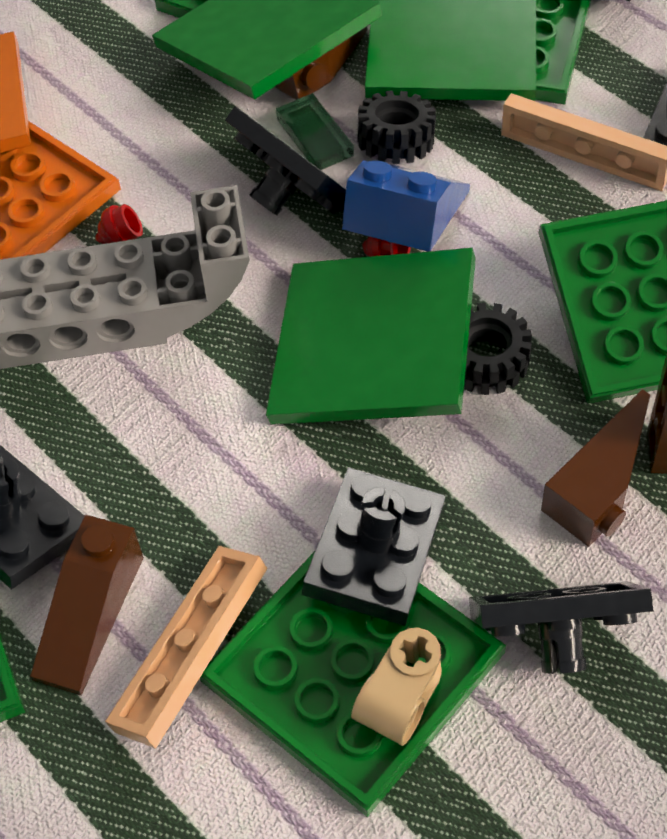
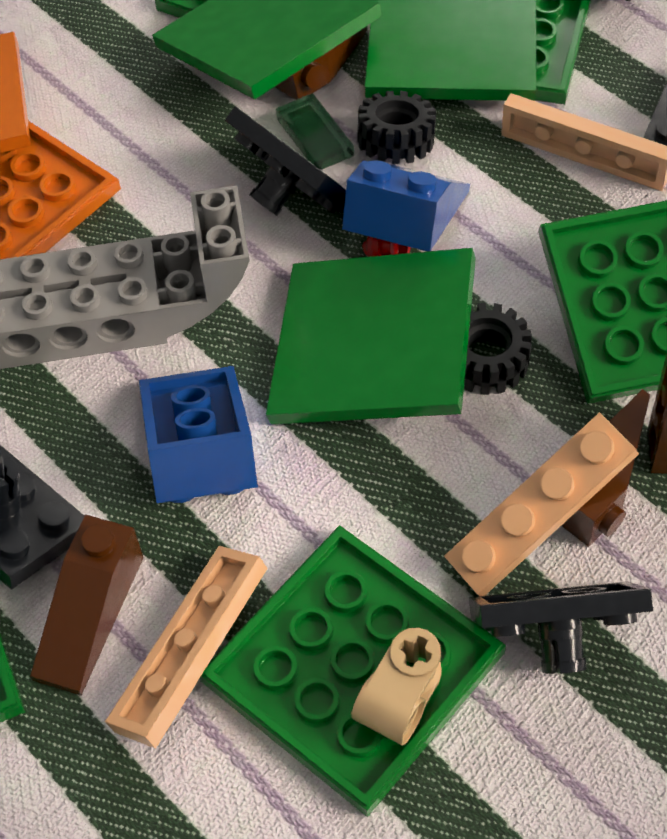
red plate [95,204,143,244] -> none
plate [301,467,446,626] -> none
none -> blue slope [139,366,258,503]
none -> light nougat plate [444,412,639,596]

